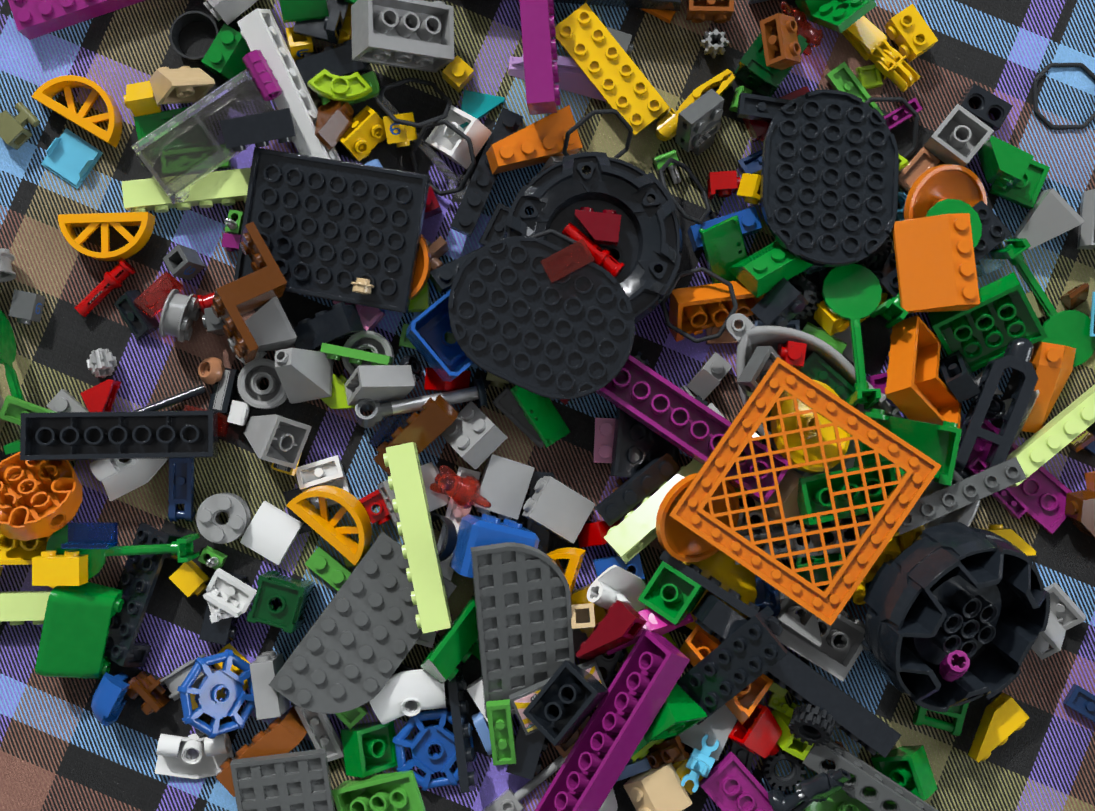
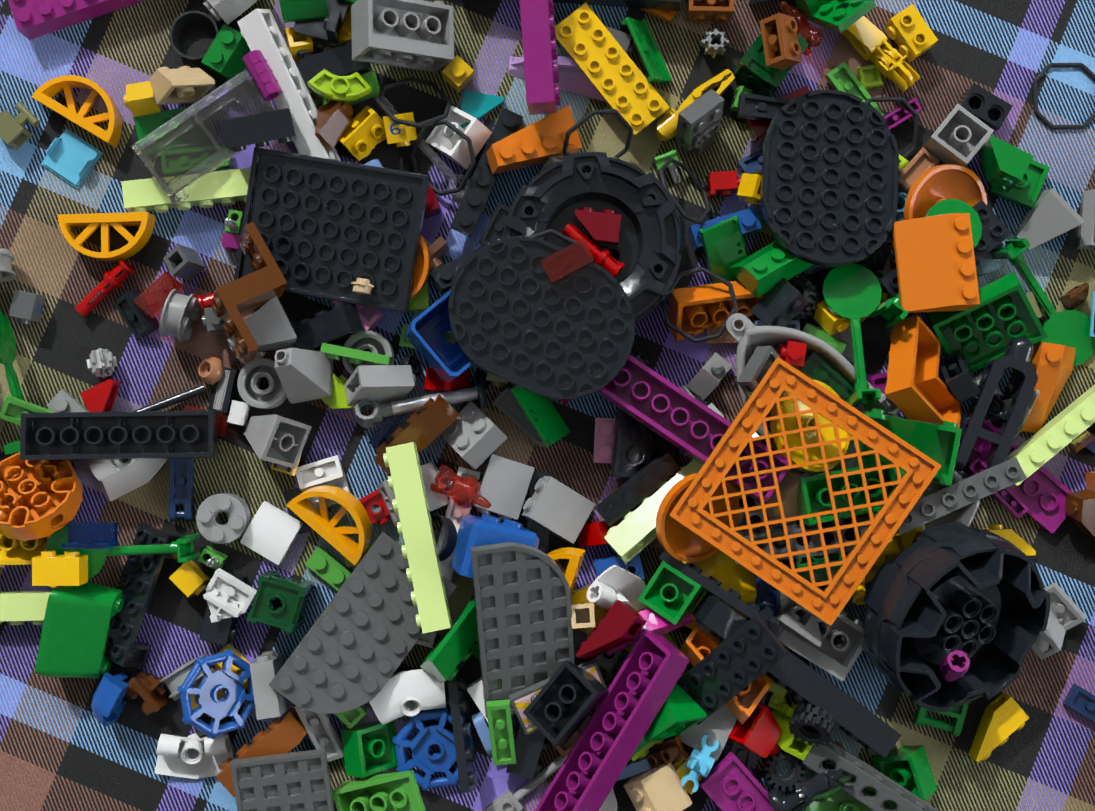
none -> green door [621,17,672,84]

